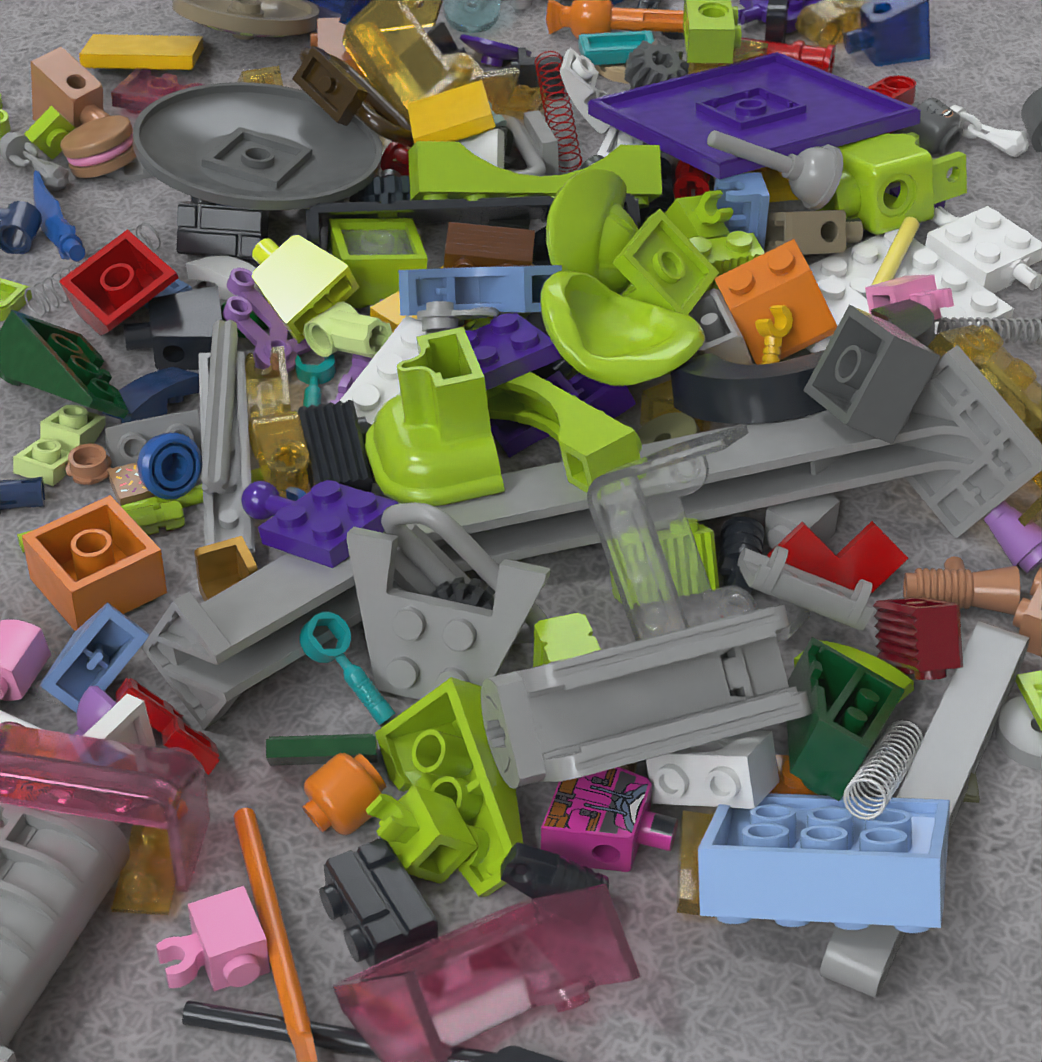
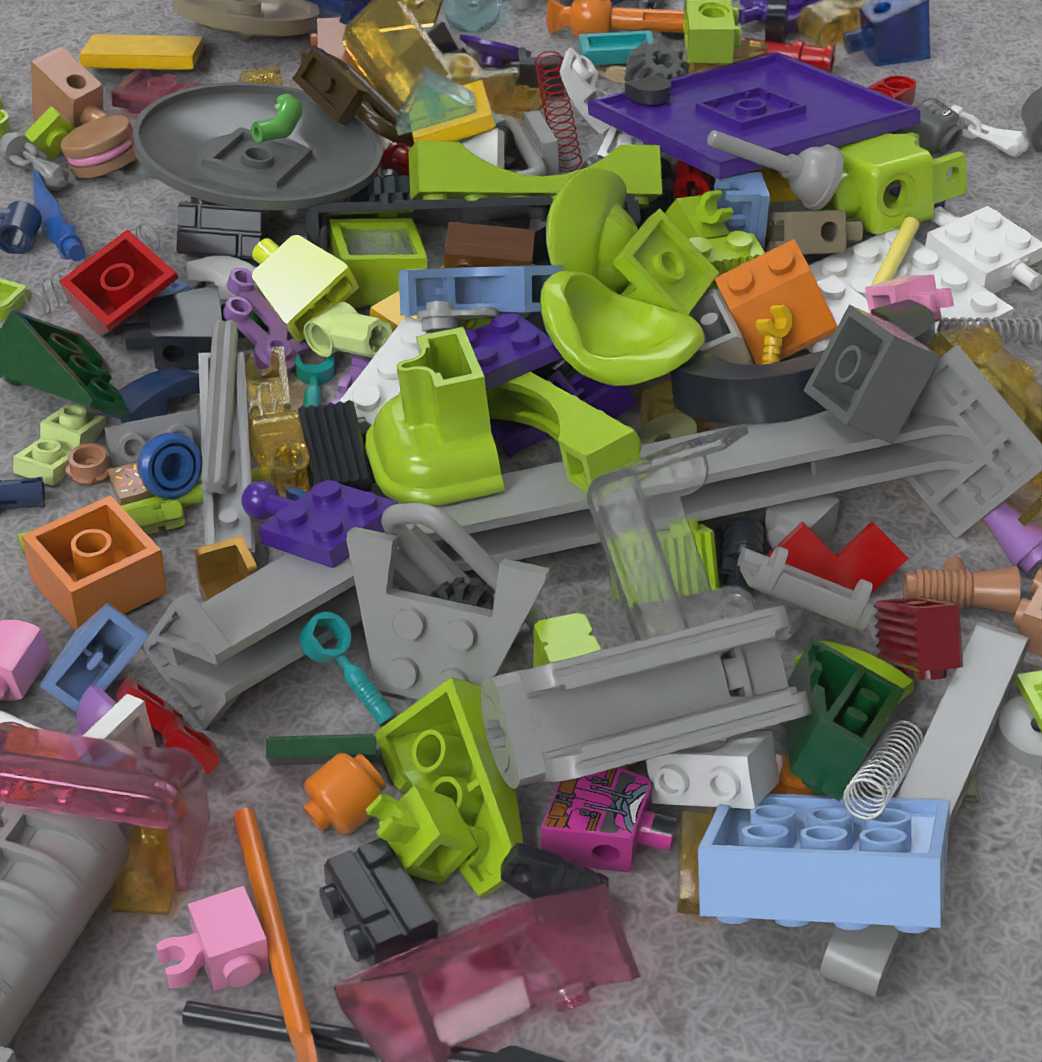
none -> bright green arm [251,93,303,143]
none -> clear light blue slope [396,66,477,135]
none -> pearl dark grey tile [625,75,671,105]

